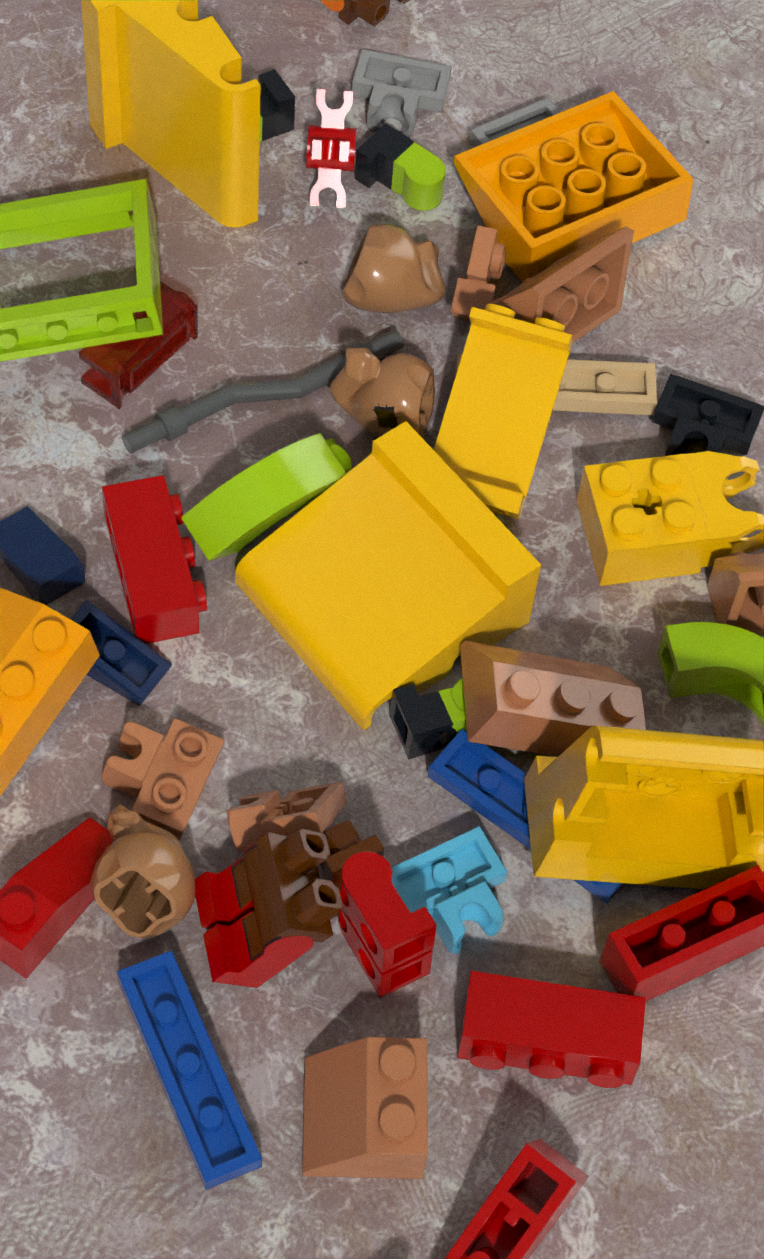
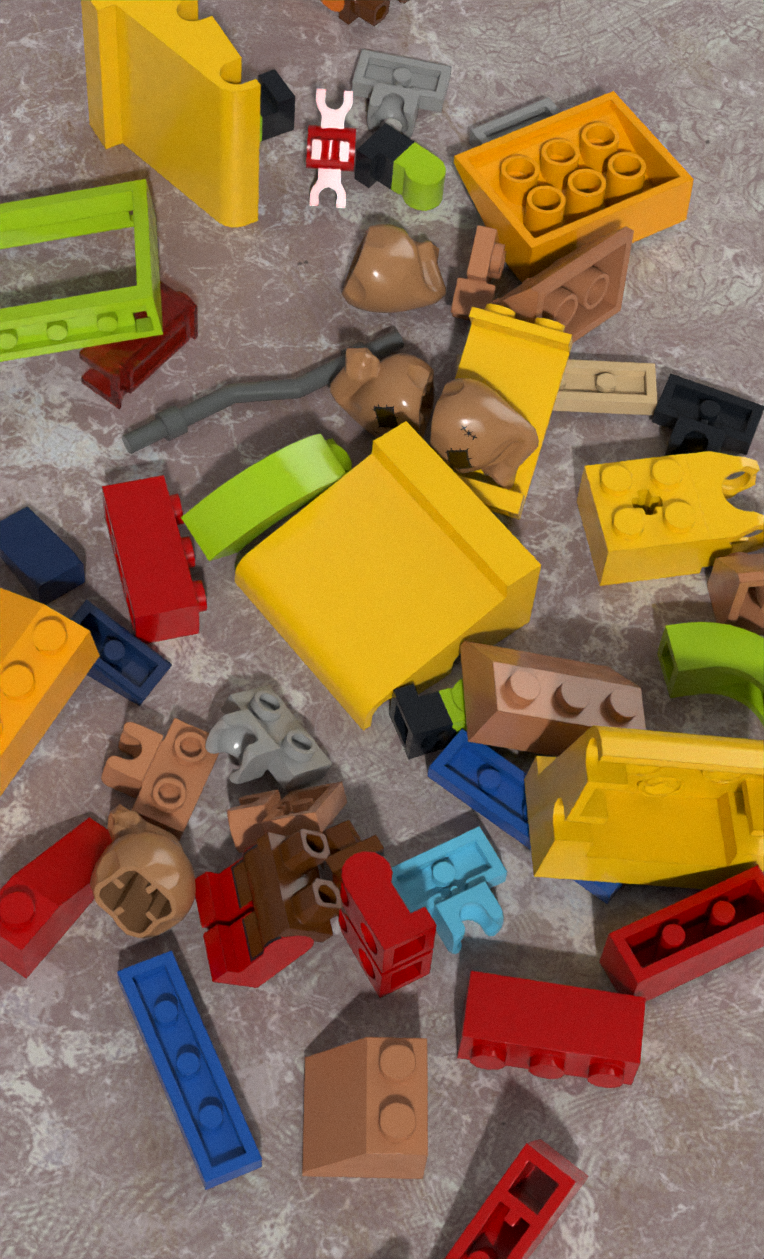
none -> light grey plate [205,685,332,790]
none -> medium nougat piece [430,378,539,490]

